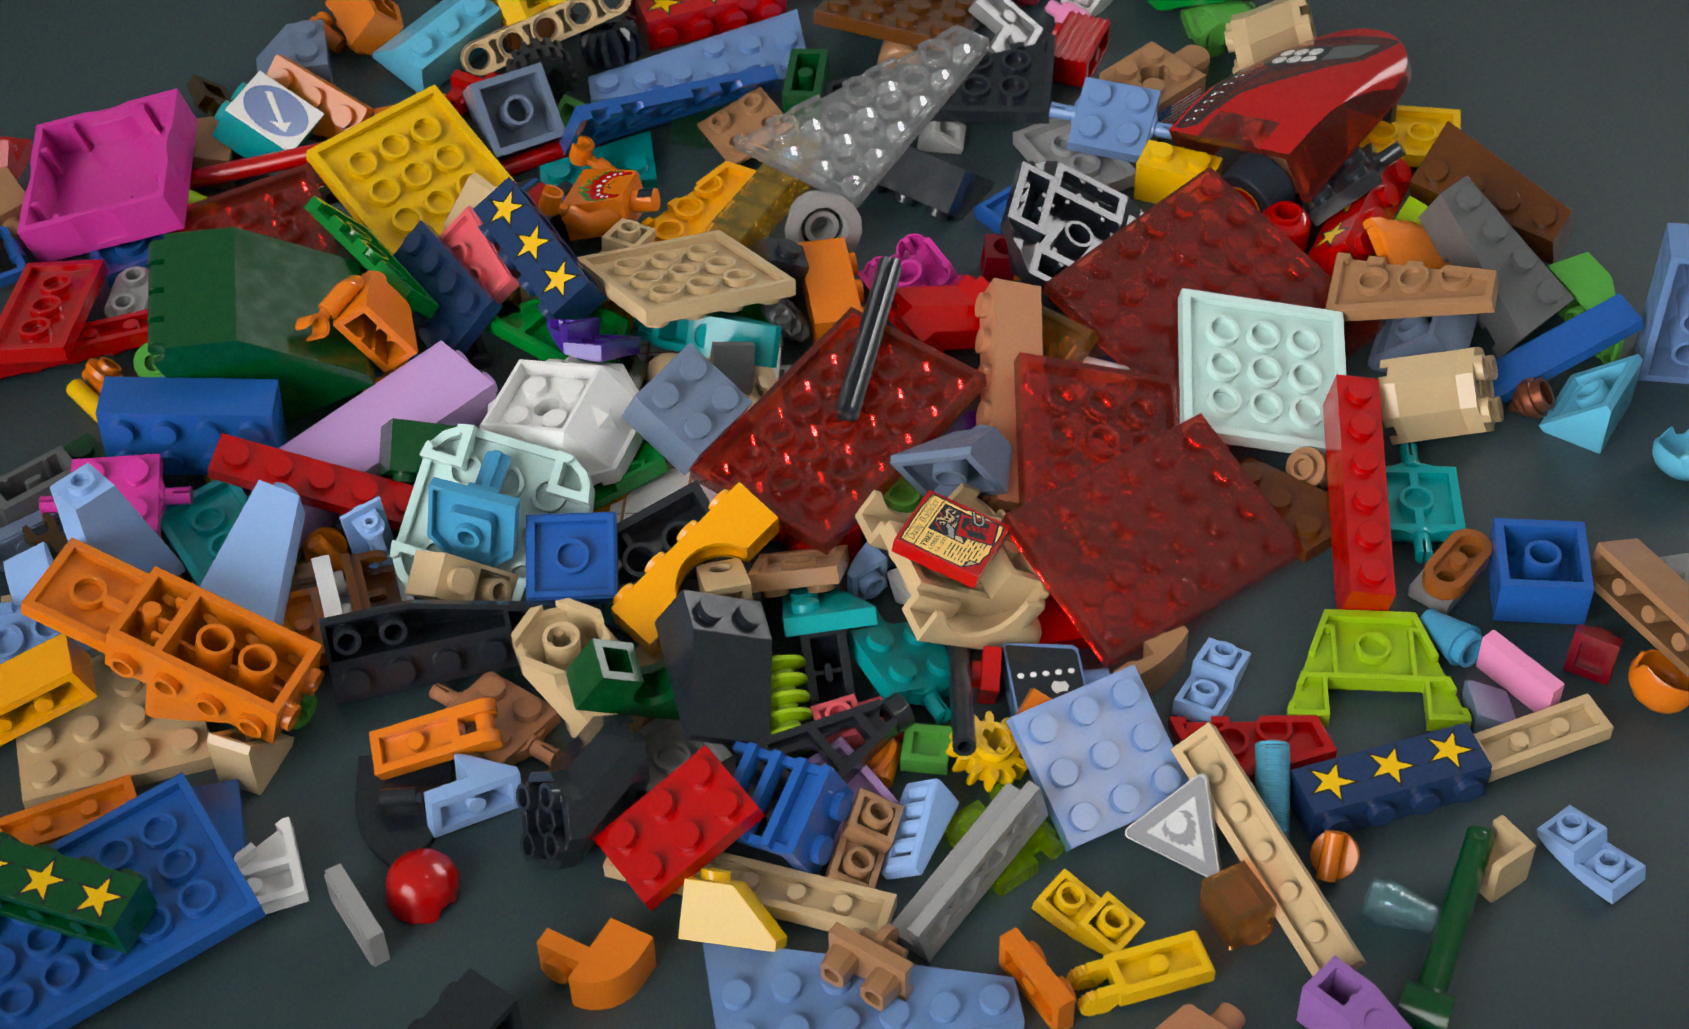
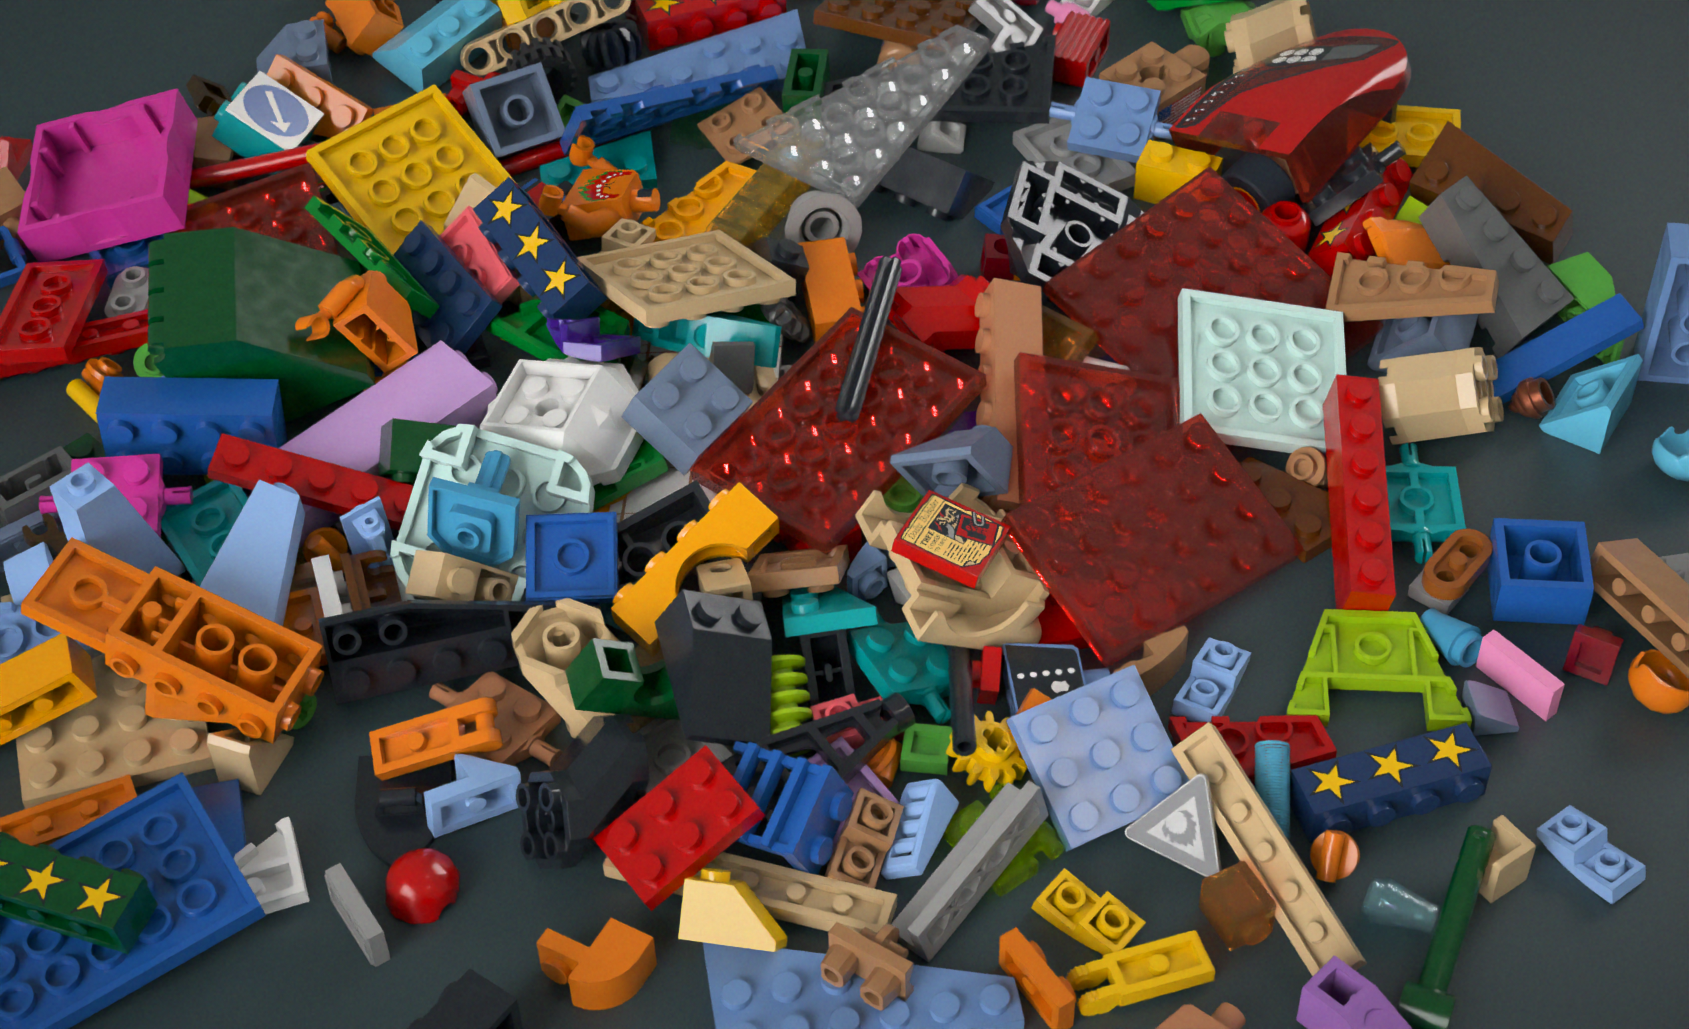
tan plate [1474,693,1614,783] -> none

